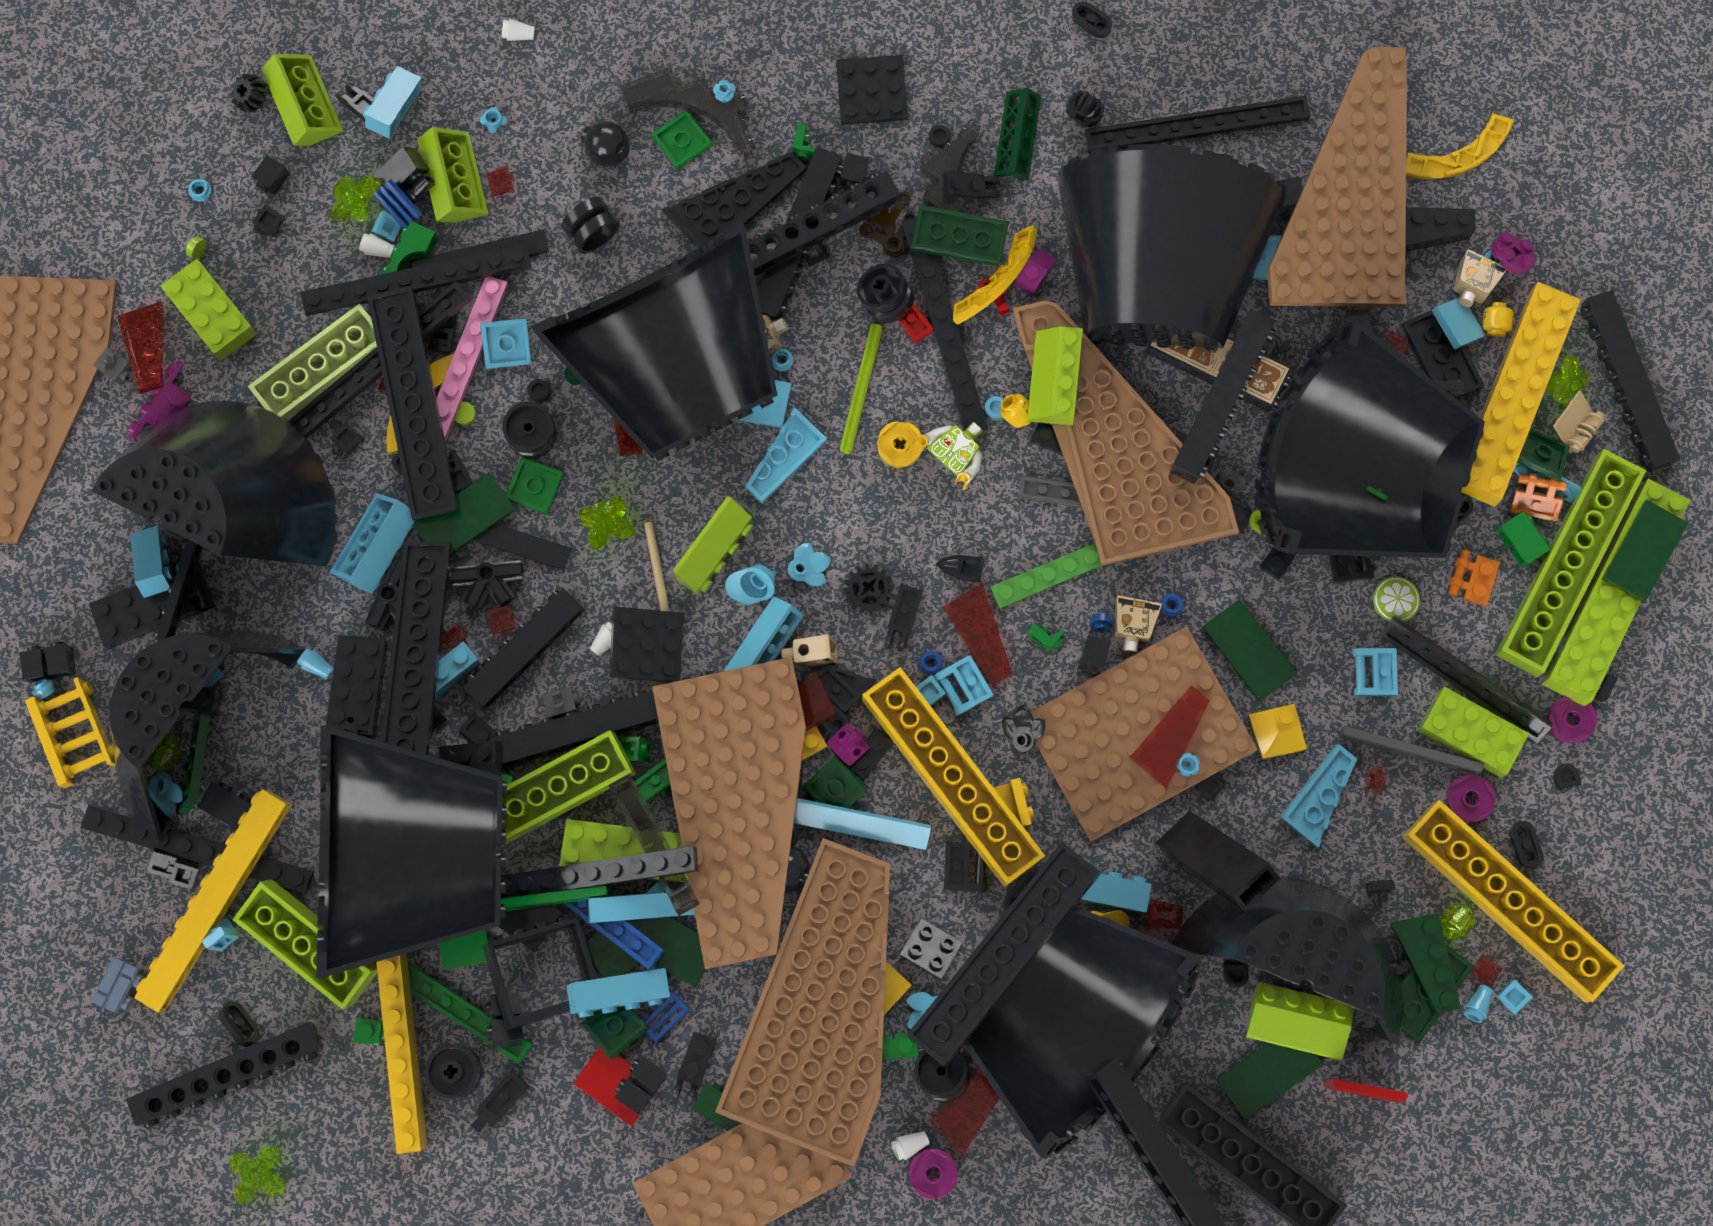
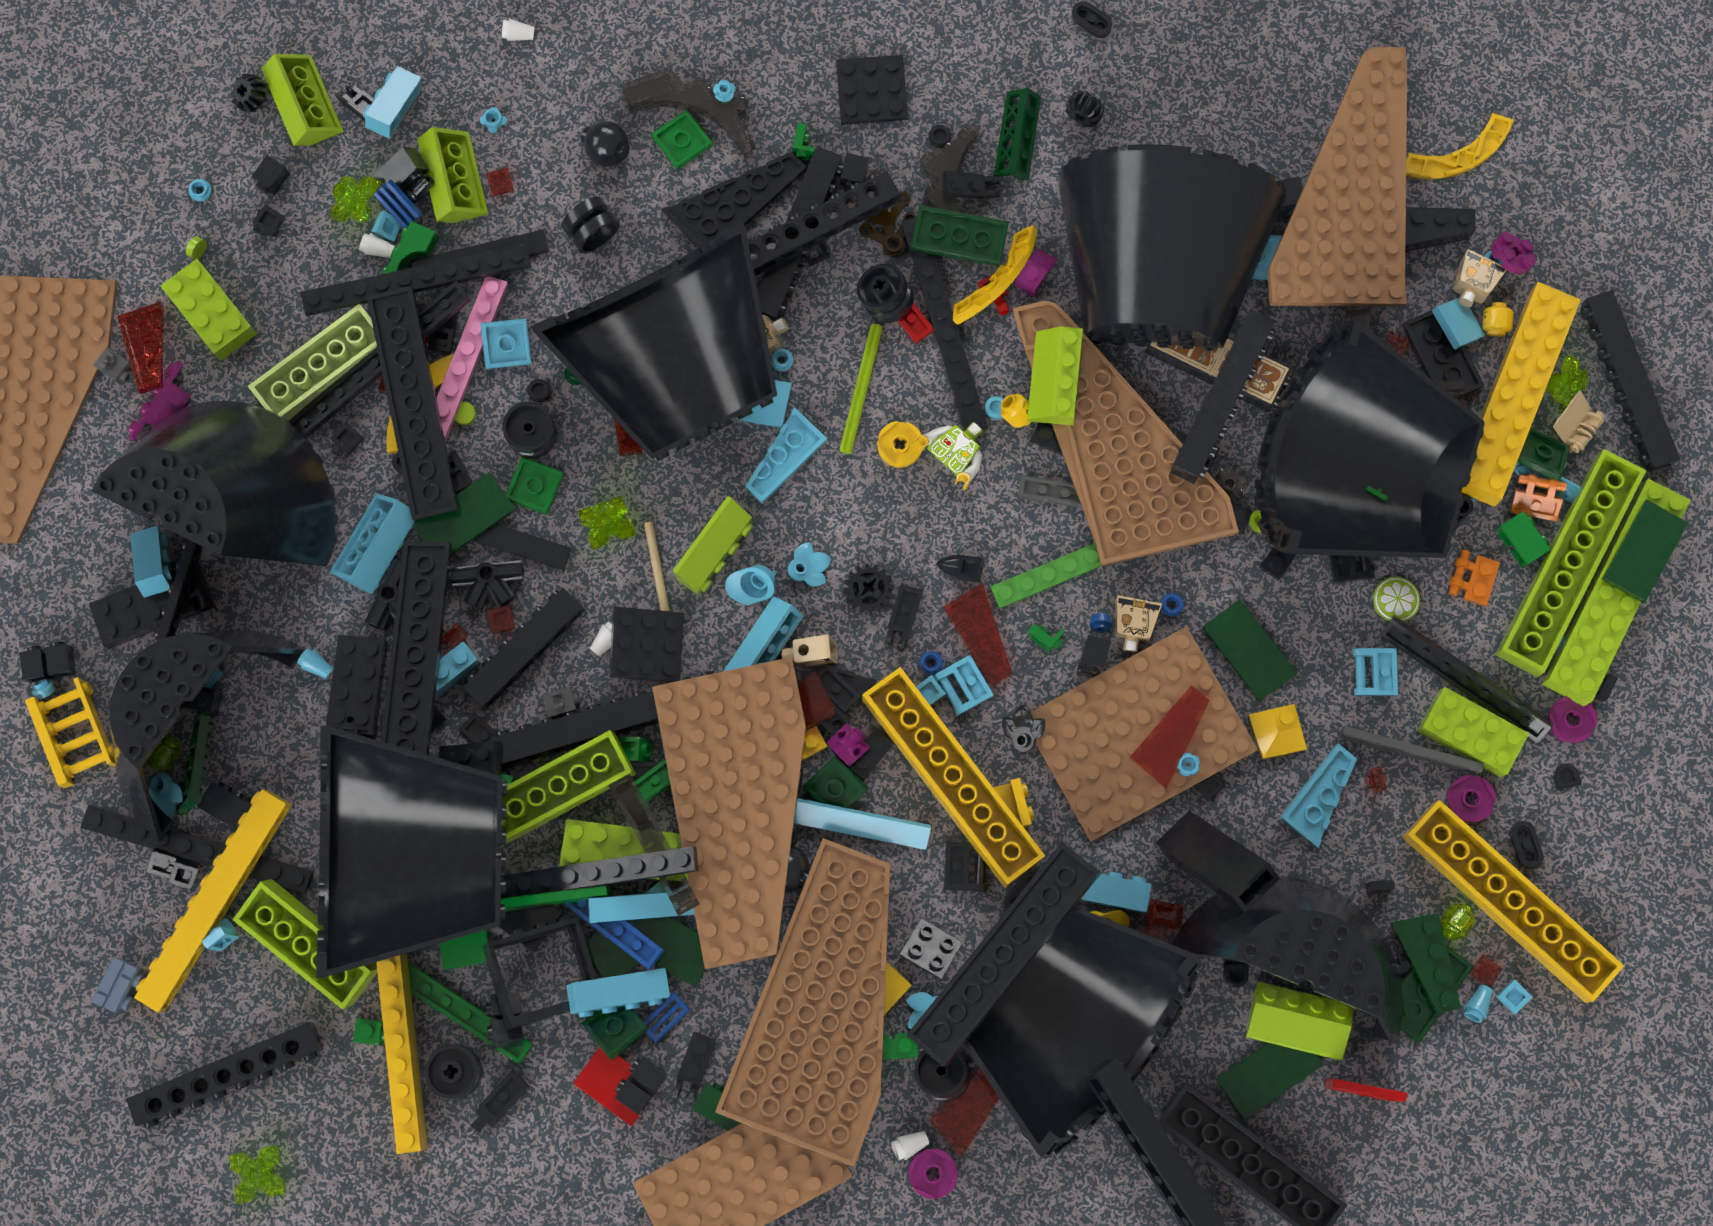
black plate [219,1001,259,1047] -> none
black plate [1084,95,1311,154] -> none

